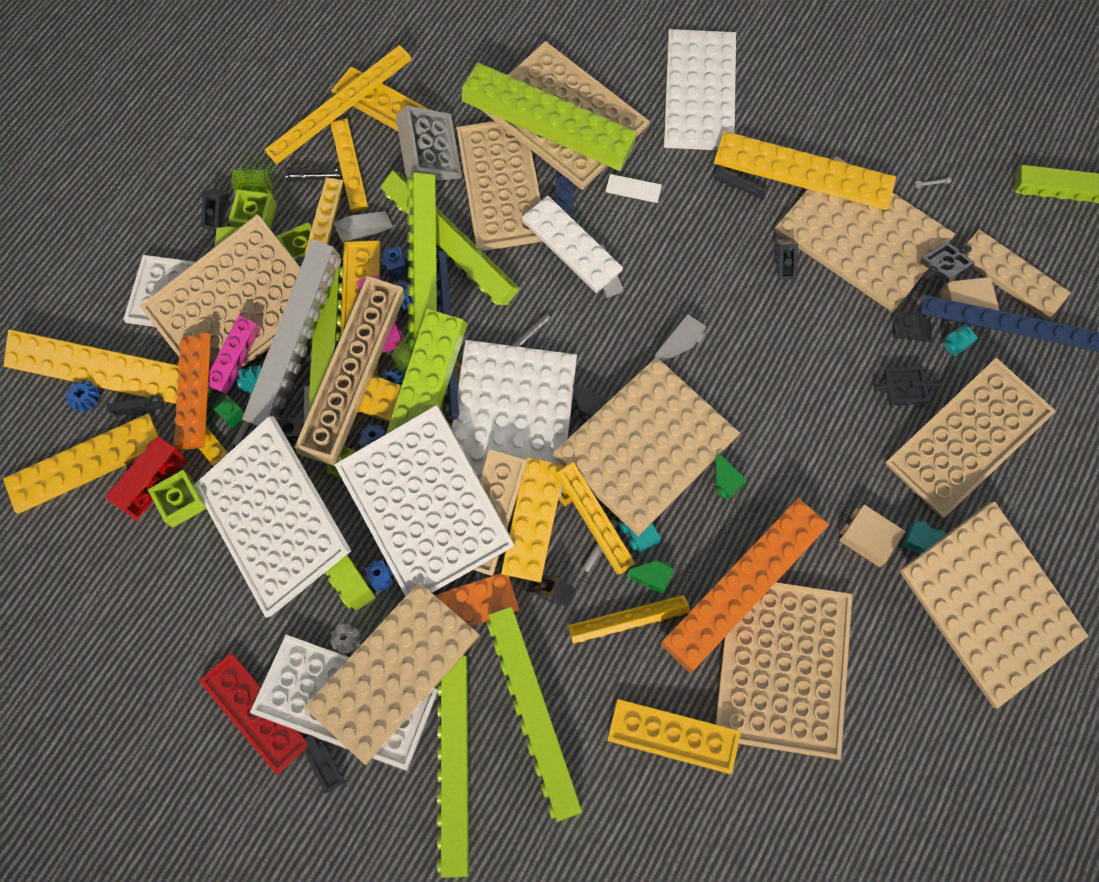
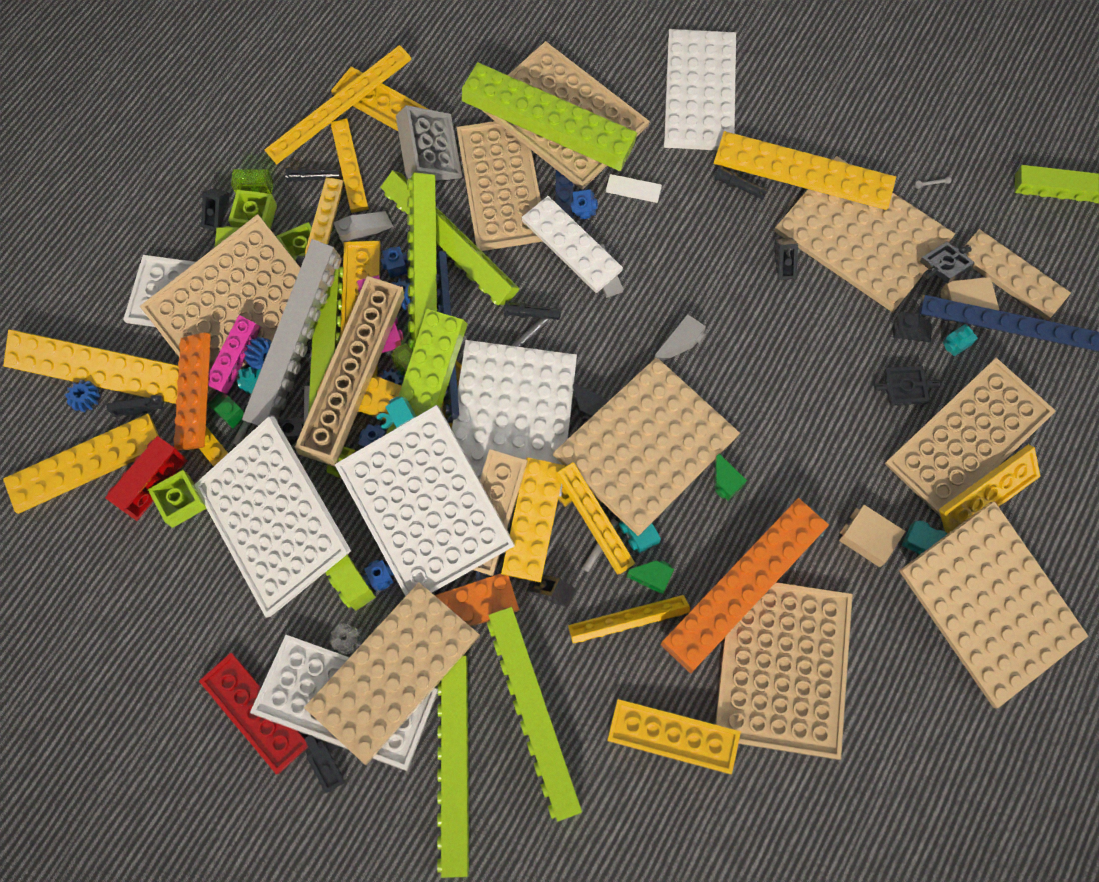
none -> blue gear [244,336,272,369]
none -> teal brick [376,396,417,429]
none -> black pin [504,300,561,320]
none -> blue brick [571,189,598,219]
none -> yellow plate [939,444,1040,533]

